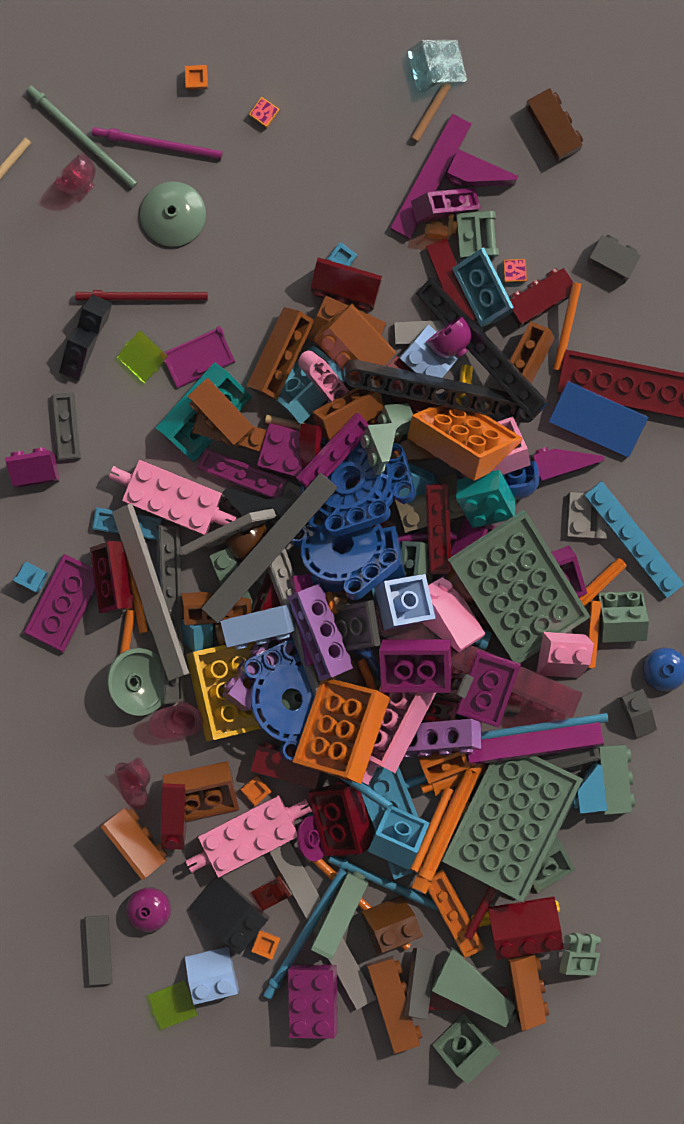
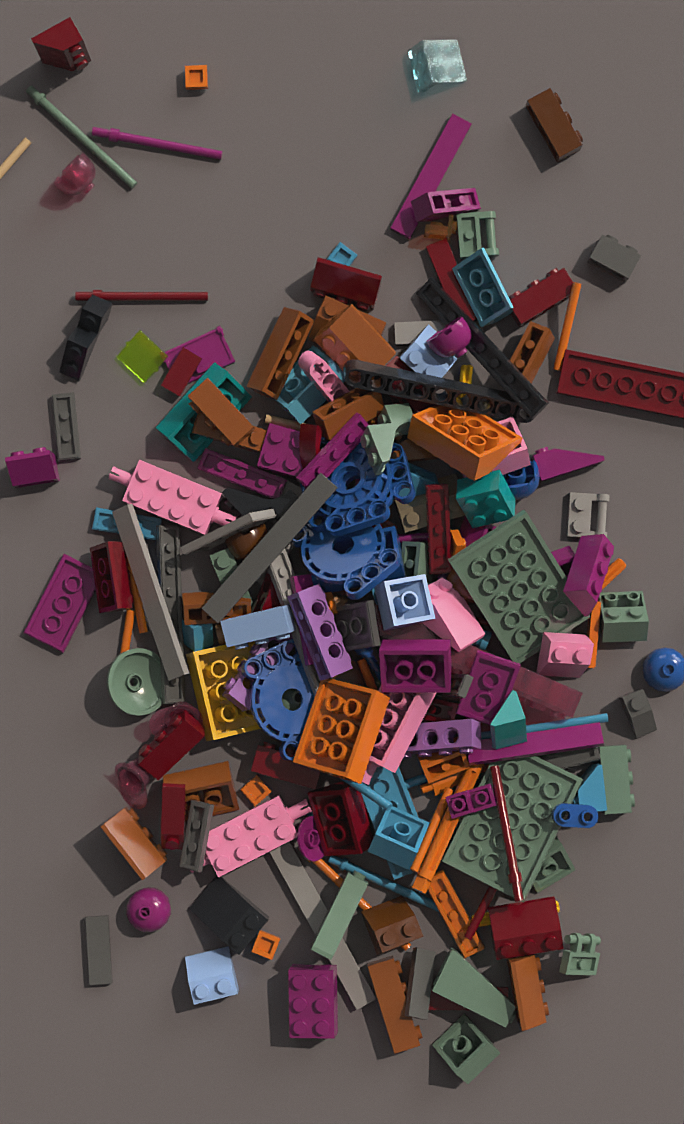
dark azure panel [13,562,49,593] -> none
sand green dish [140,182,206,247] -> none
clear neon green piece [148,980,198,1030] -> none
tile [249,97,280,128] -> none
clear red slope [251,873,292,911] -> none
dark azure bar [263,869,347,999] -> none
medium nougat bar [411,82,451,142] -> none
magenta slope [446,149,518,187] -> none
tile [503,259,527,283] -> none
blue tile [548,381,648,457] -> none
dark azure plate [584,481,684,598] -> none
none -> dark red slope [31,17,91,71]
none -> dark red brick [138,710,205,781]
none -> dark red tile [161,347,202,396]
none -> dark grey tile [179,800,214,872]
none -> magenta slope [445,784,497,819]
none -> orange plate [450,529,466,556]
none -> teal slope [490,690,527,749]
none -> dark red bar [490,765,524,902]
none -> blue plate [552,803,598,828]
none -> magenta slope [563,534,614,616]

